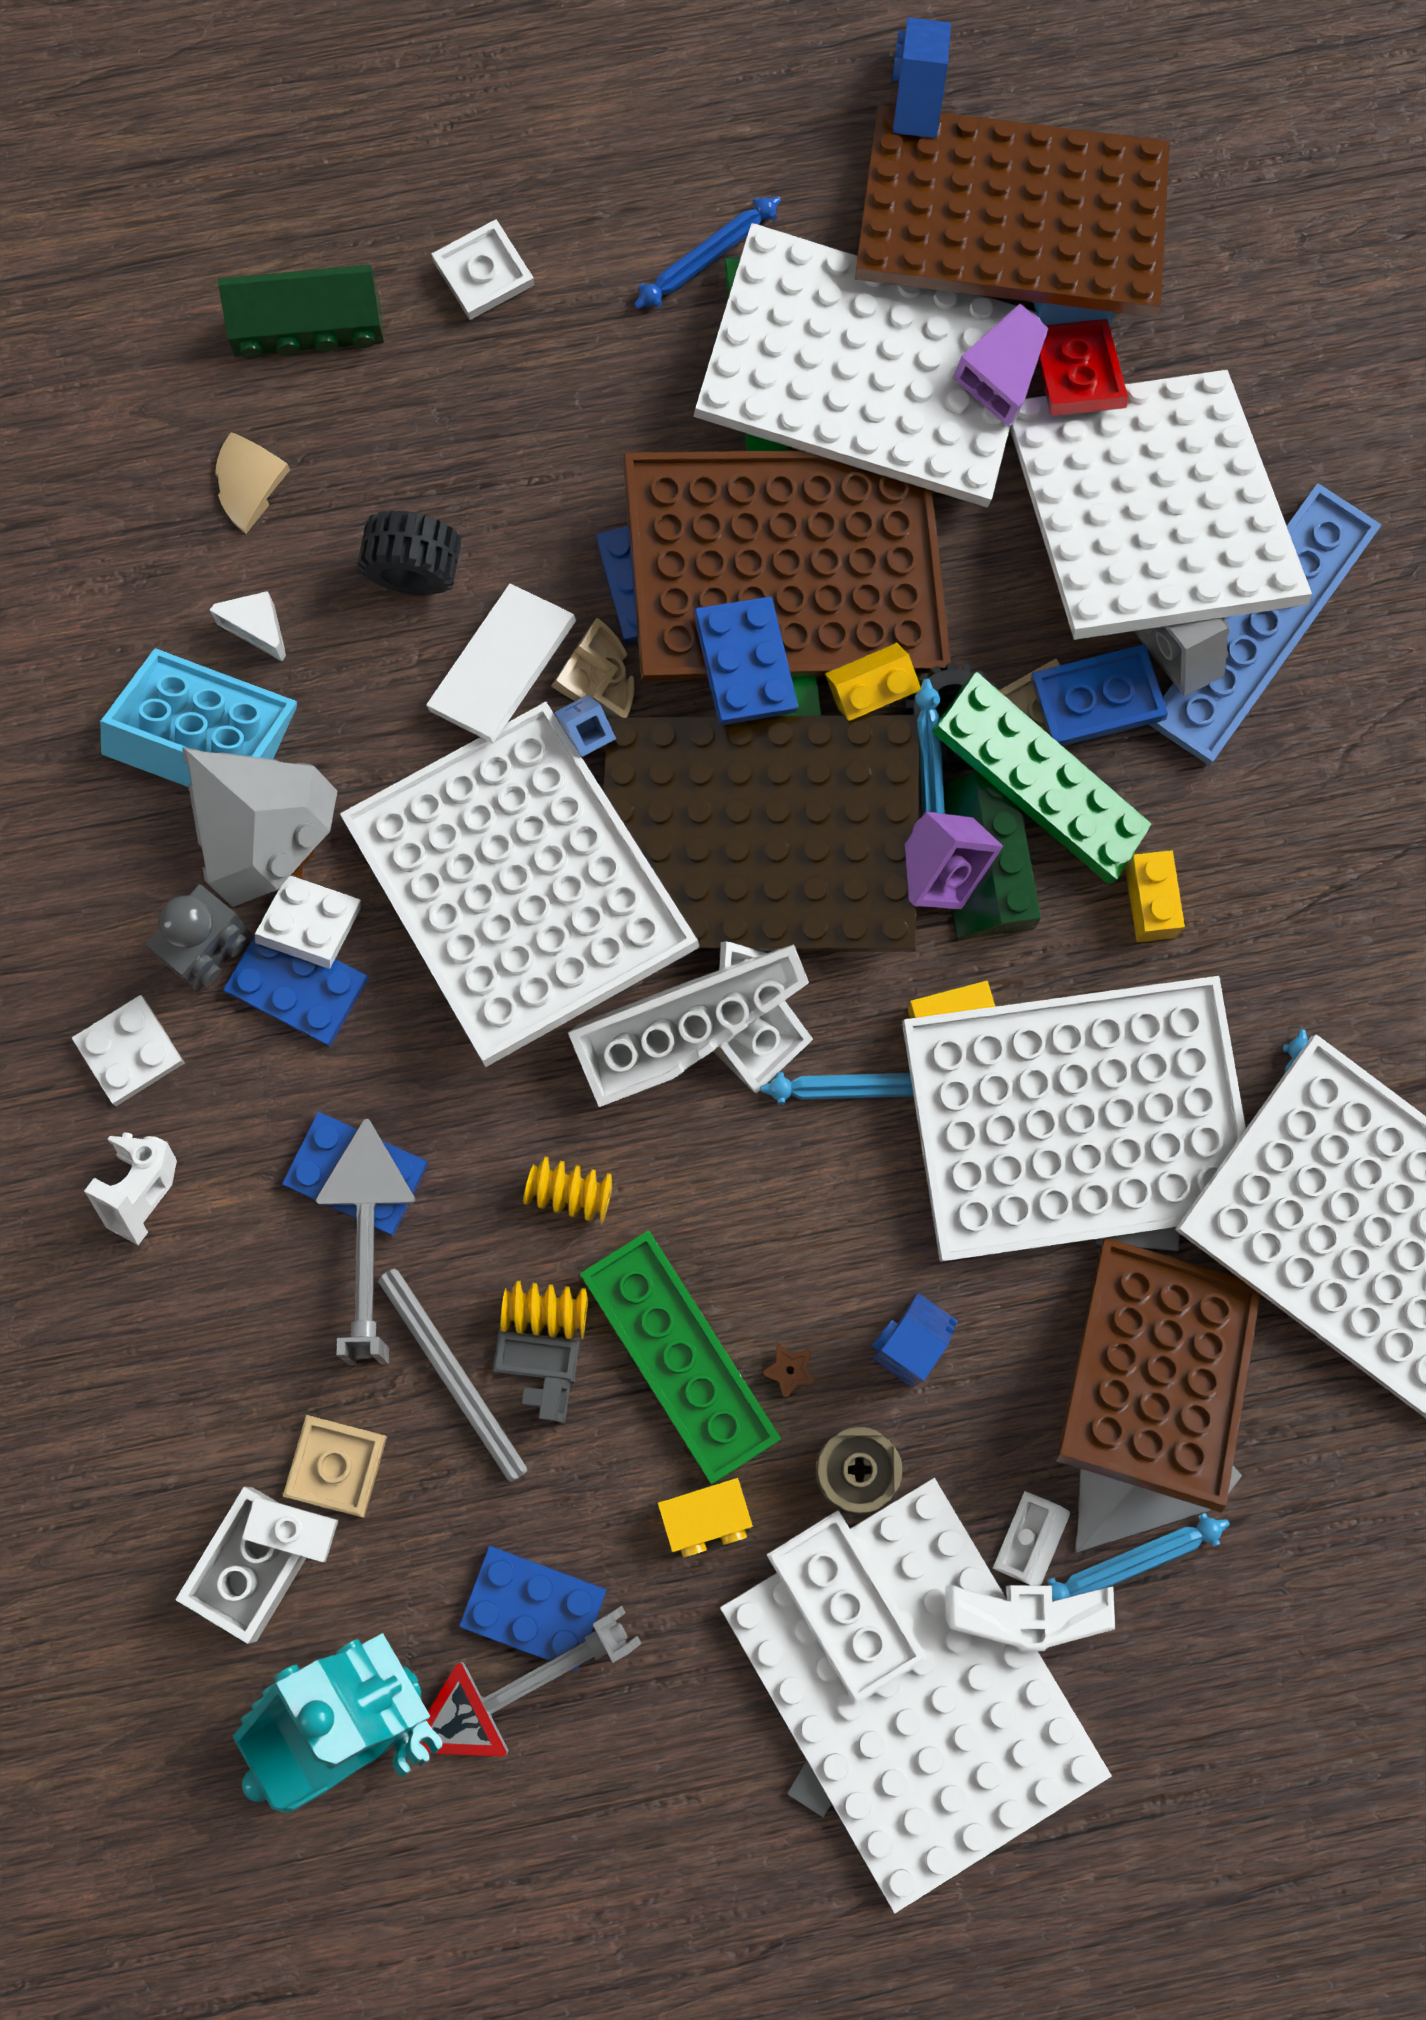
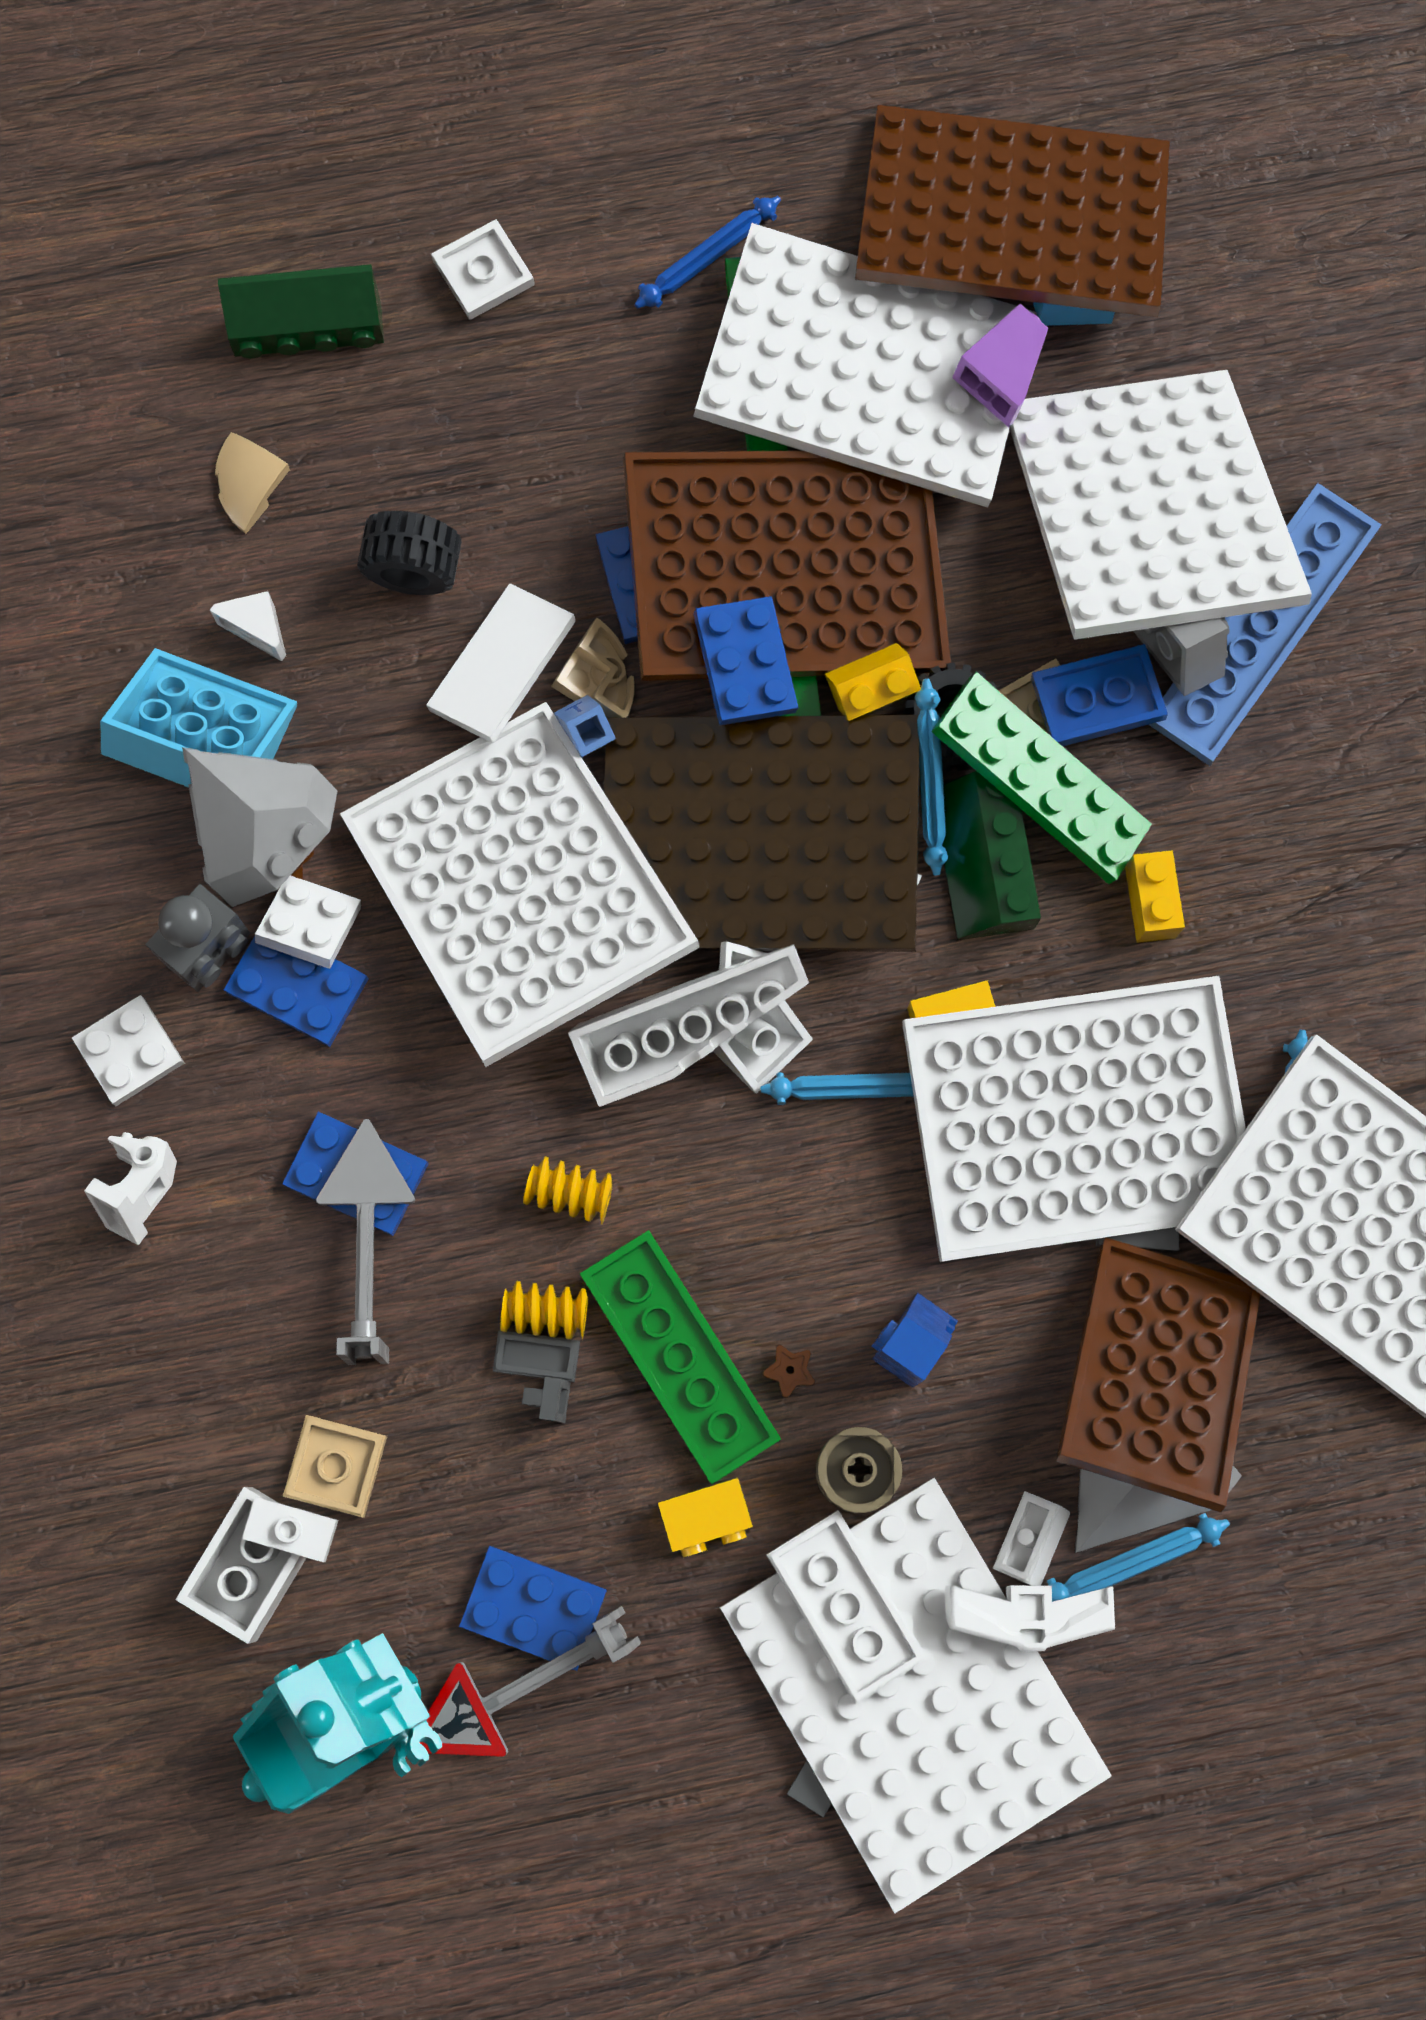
light grey axle [378,1268,527,1482] -> none
blue wedge [892,17,951,138] -> none
medium lavender slope [905,812,1003,909] -> none
red plate [1038,319,1128,416] -> none

